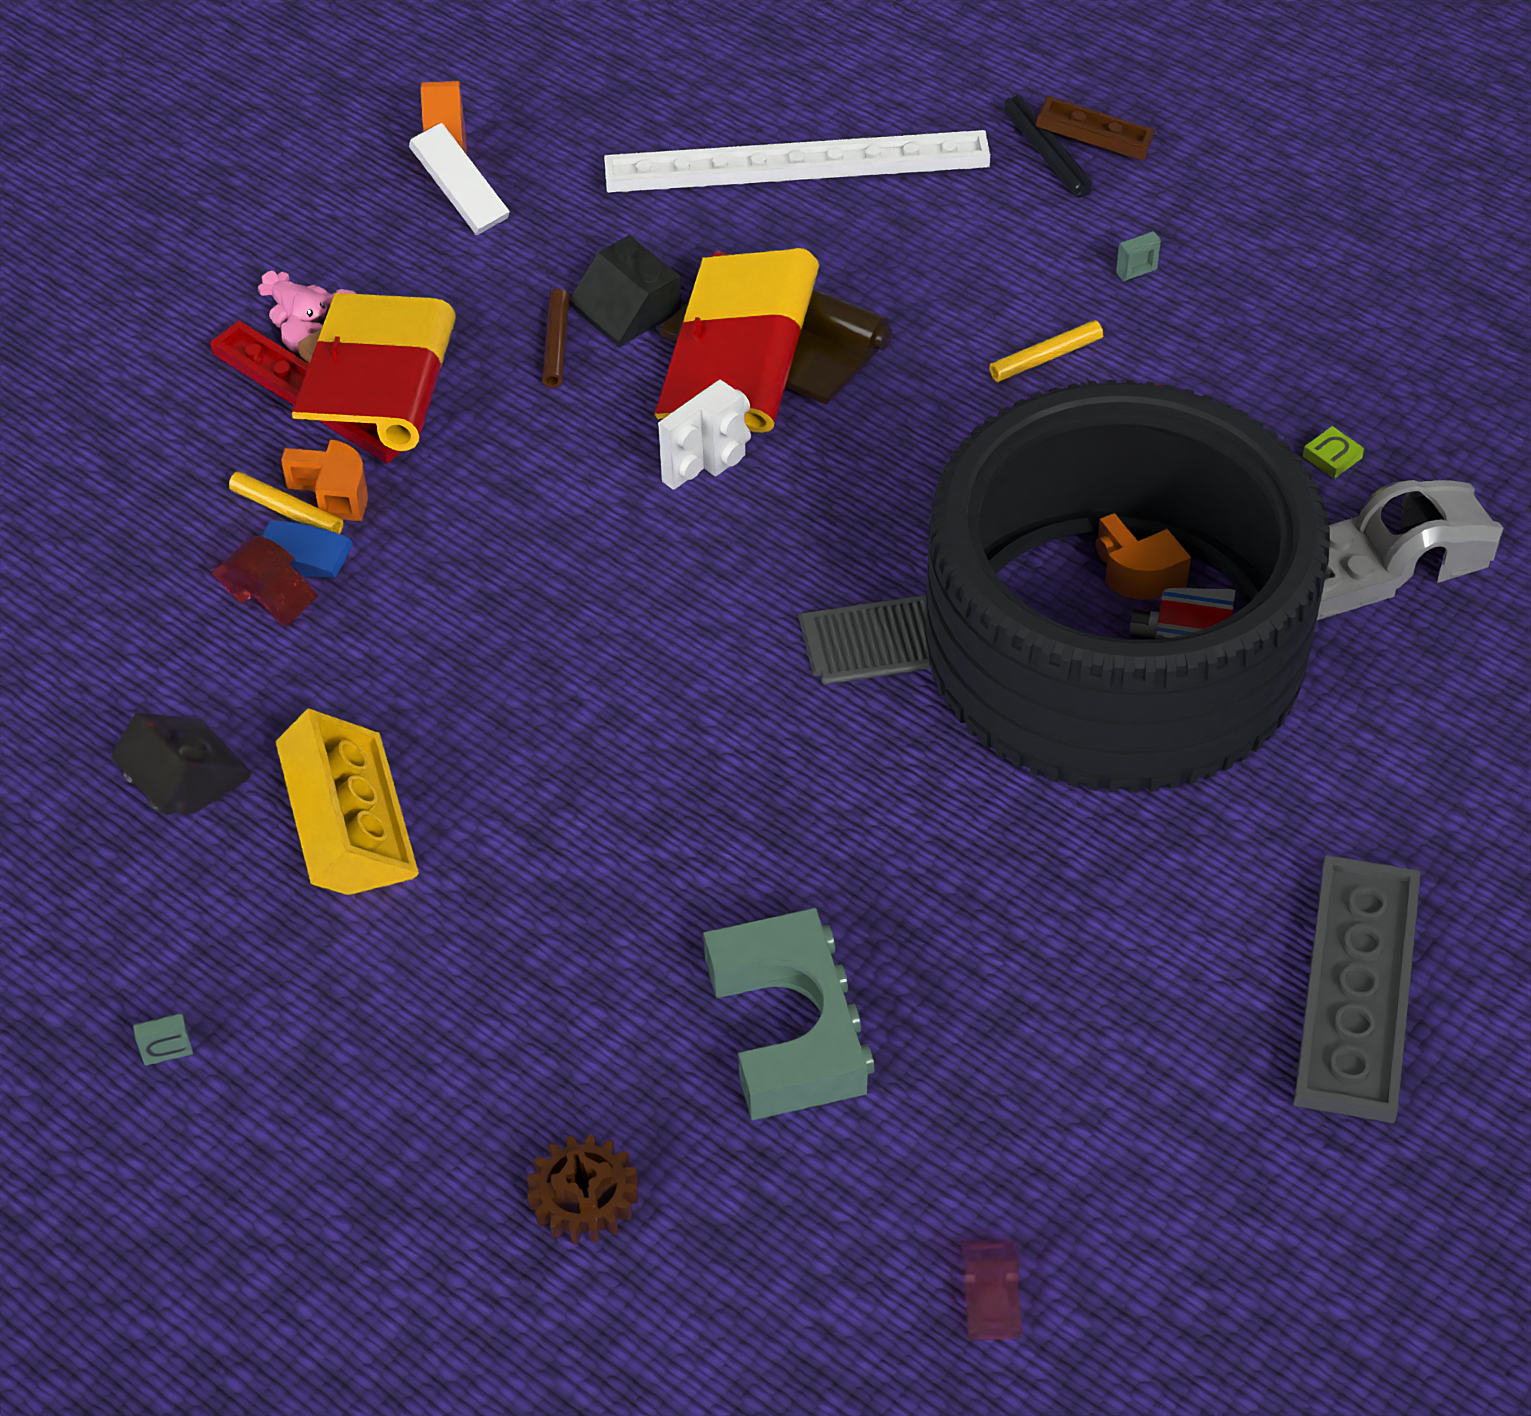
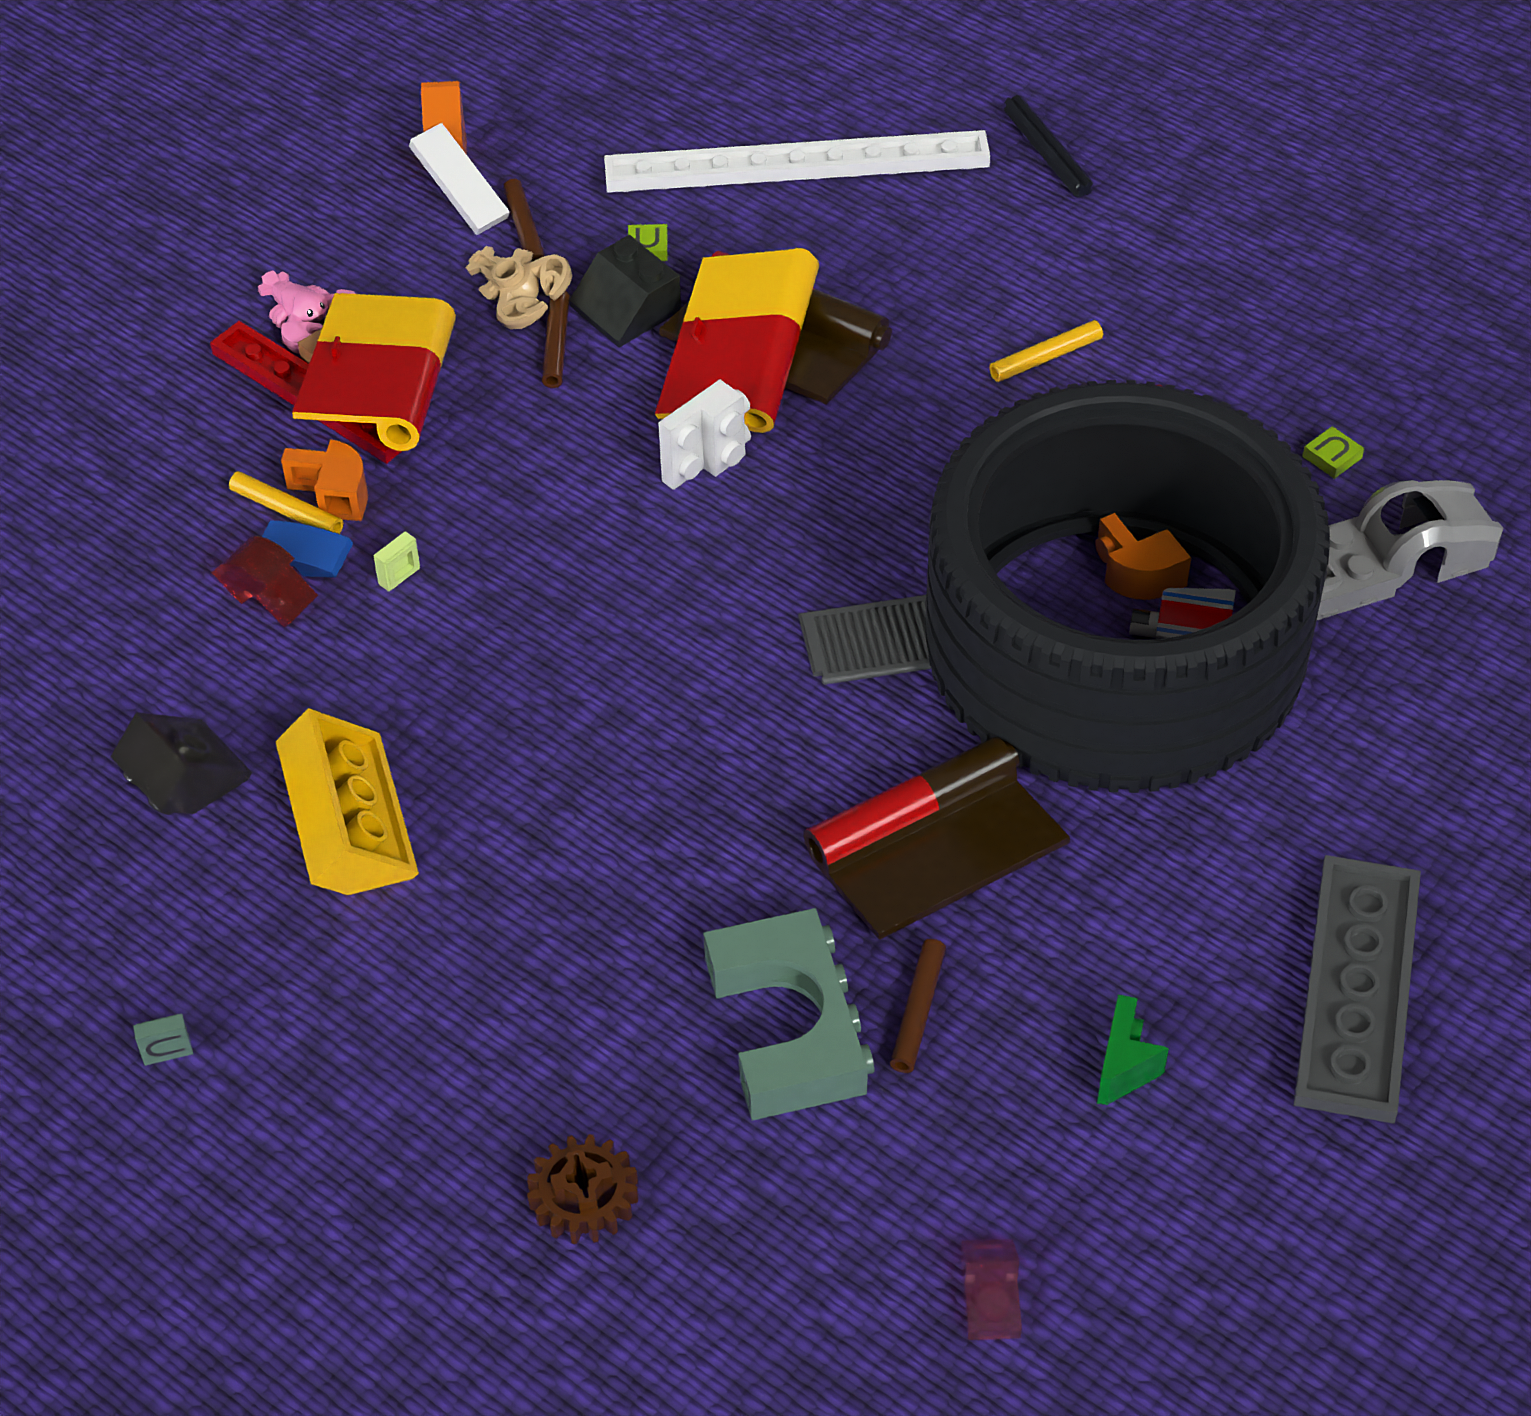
reddish brown tile [1035,96,1155,161] -> none
sand green tile [1116,231,1161,281] -> none
none -> yellowish green tile [373,531,420,591]
none -> tan animal [466,246,572,330]
none -> reddish brown piece [503,179,545,262]
none -> lime tile [628,224,668,261]
none -> dark brown door [803,737,1070,940]
none -> reddish brown piece [890,939,946,1073]
none -> green slope [1097,994,1169,1105]

